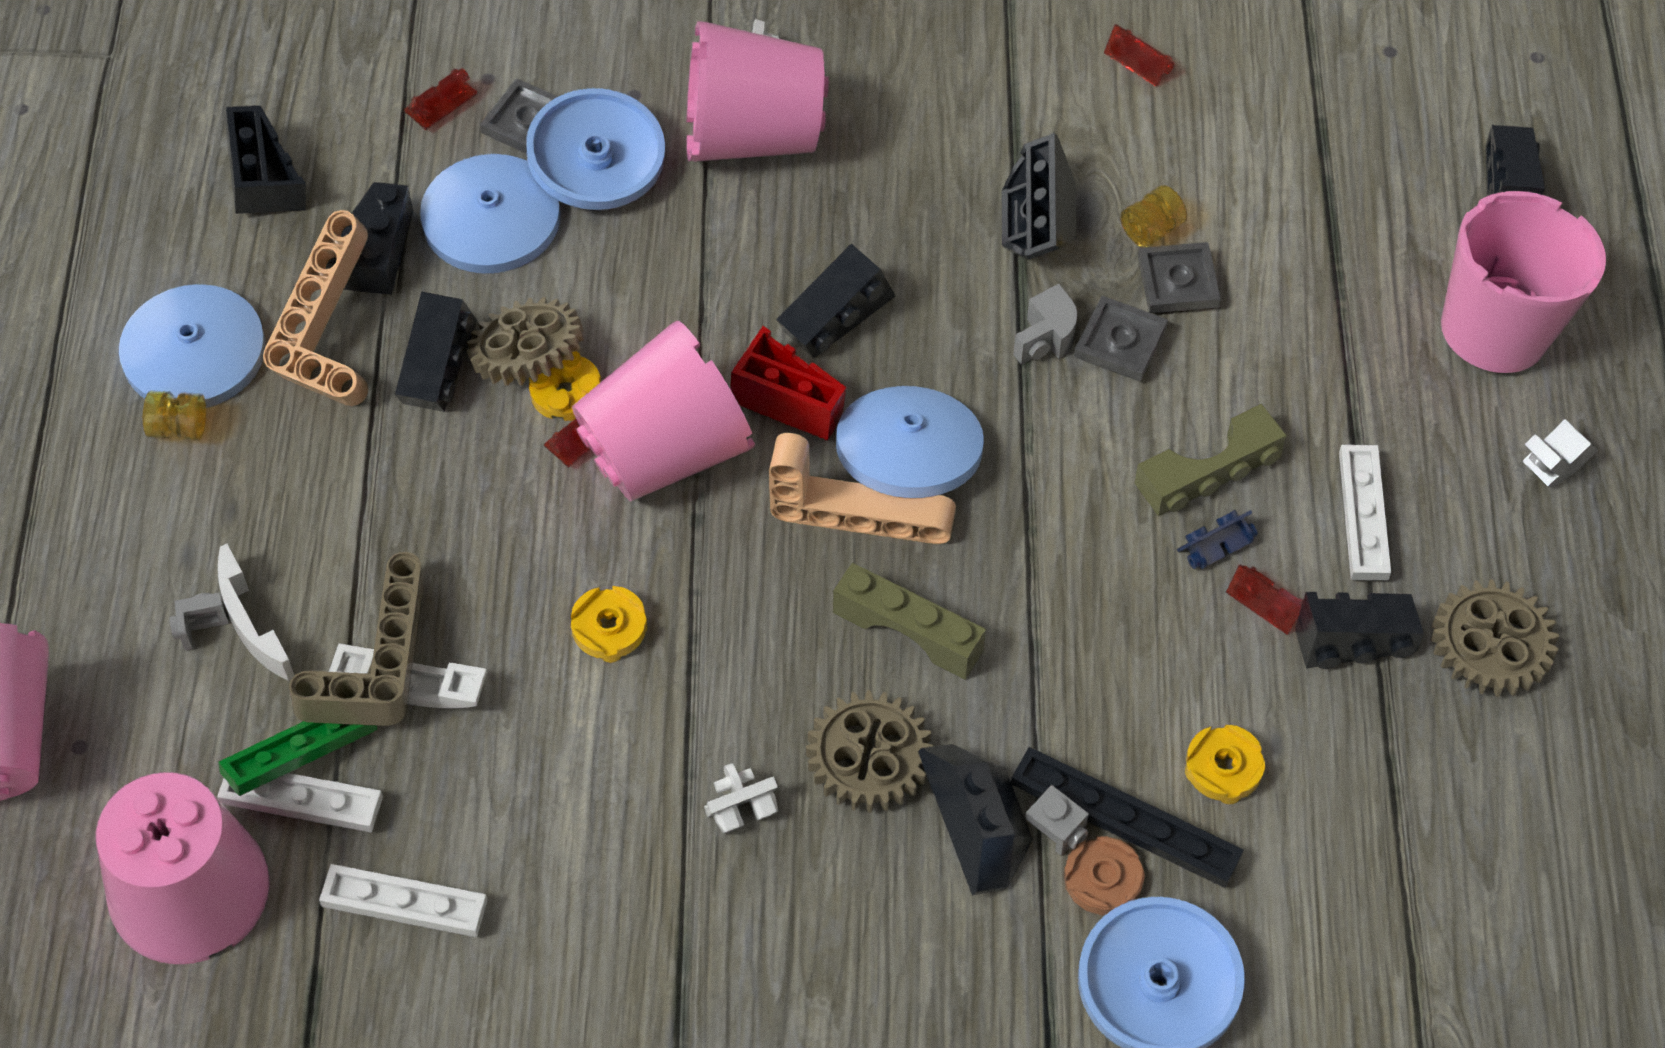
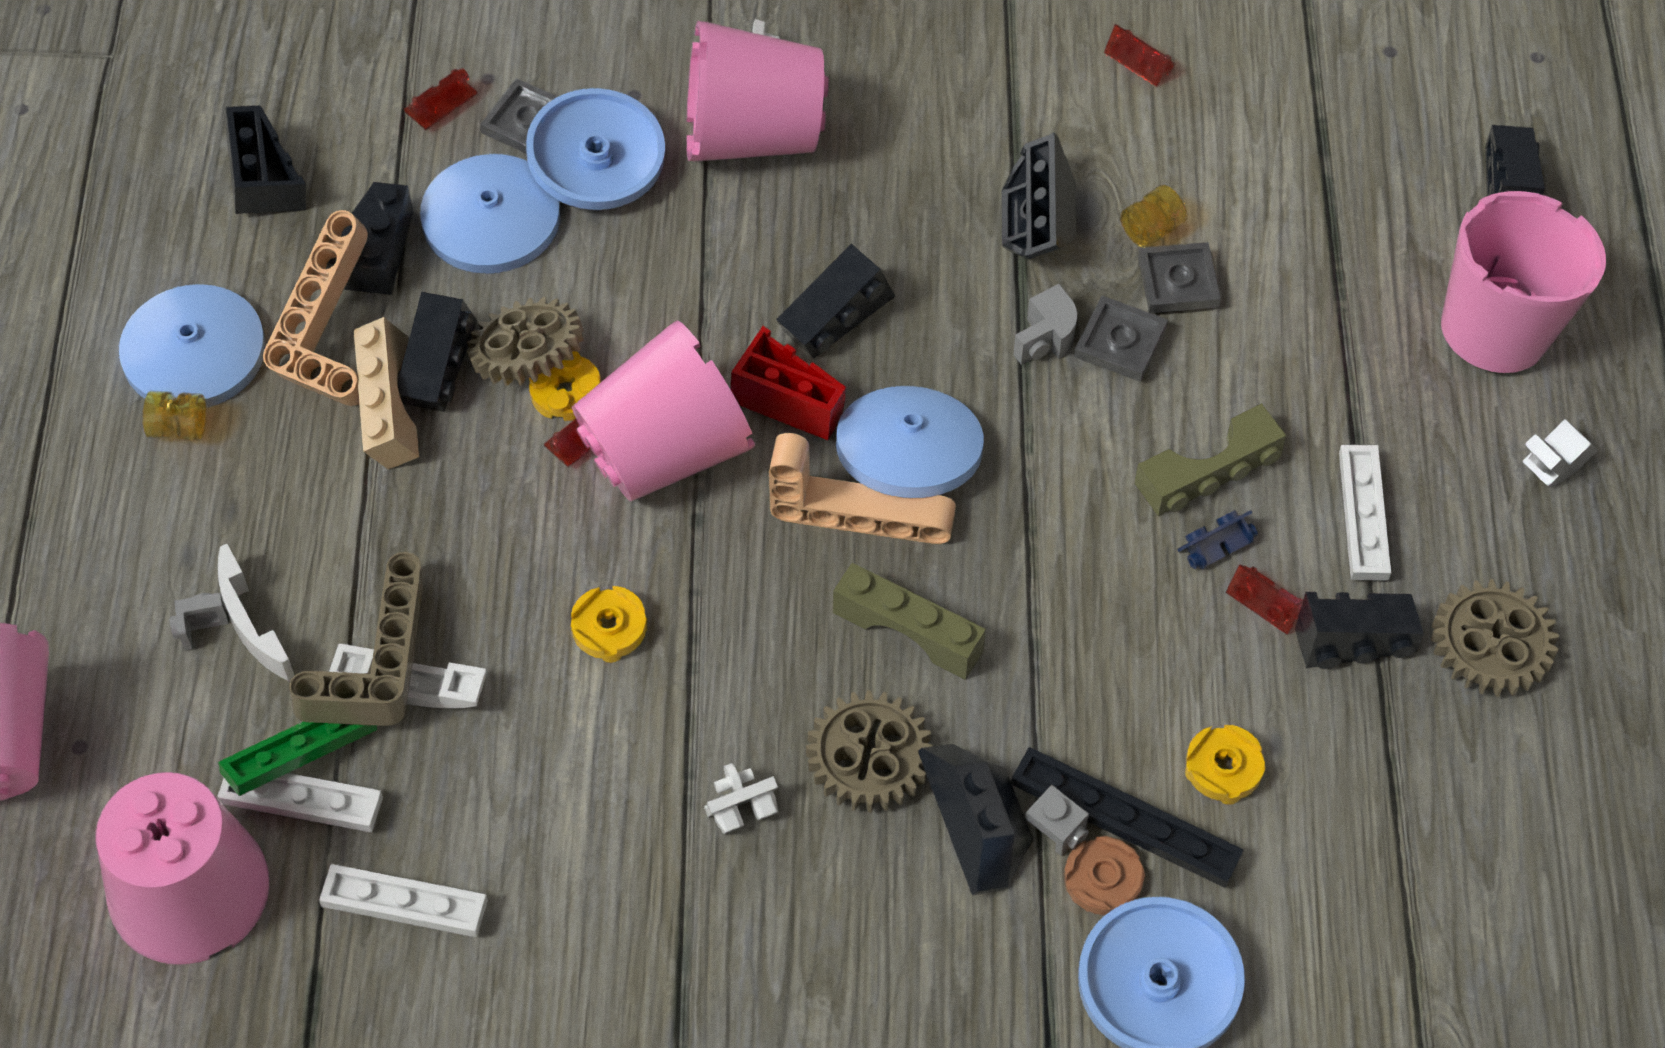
none -> tan arch [354,317,419,470]

